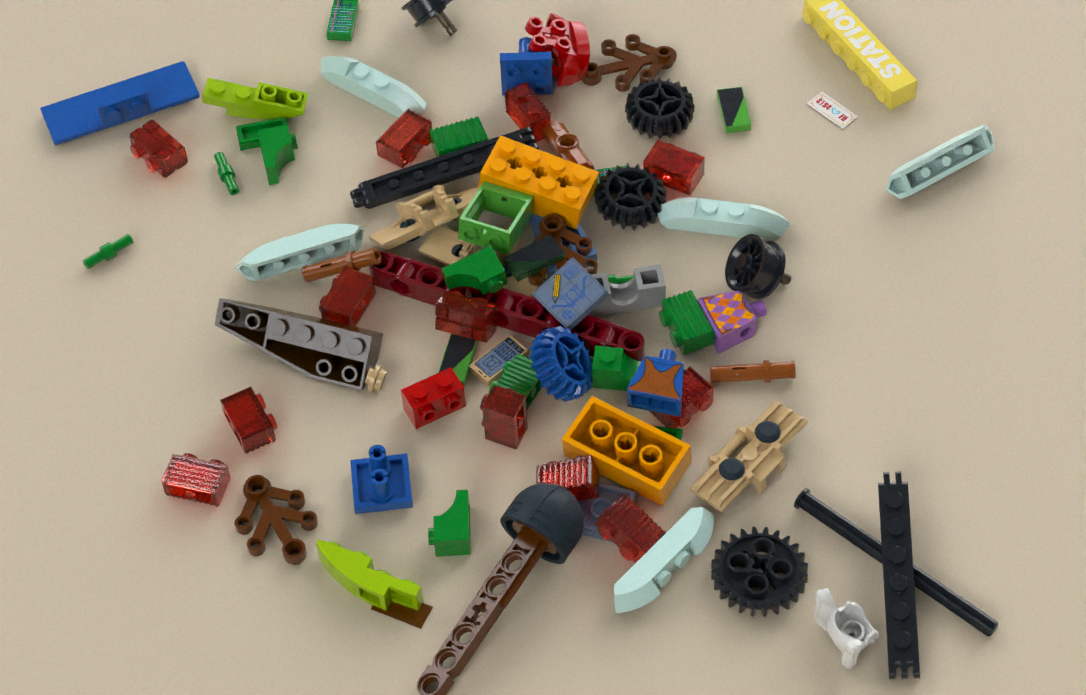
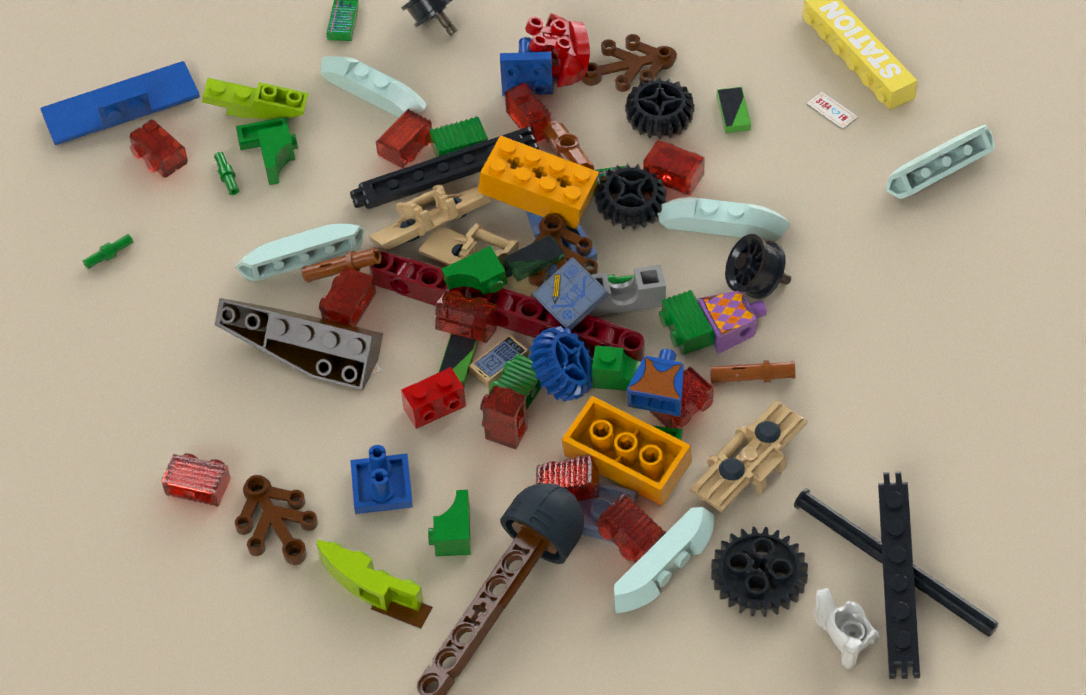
clear red brick [220,386,278,454] -> none
tan plate [365,364,387,392] -> none
bright green window [458,181,534,254] -> none

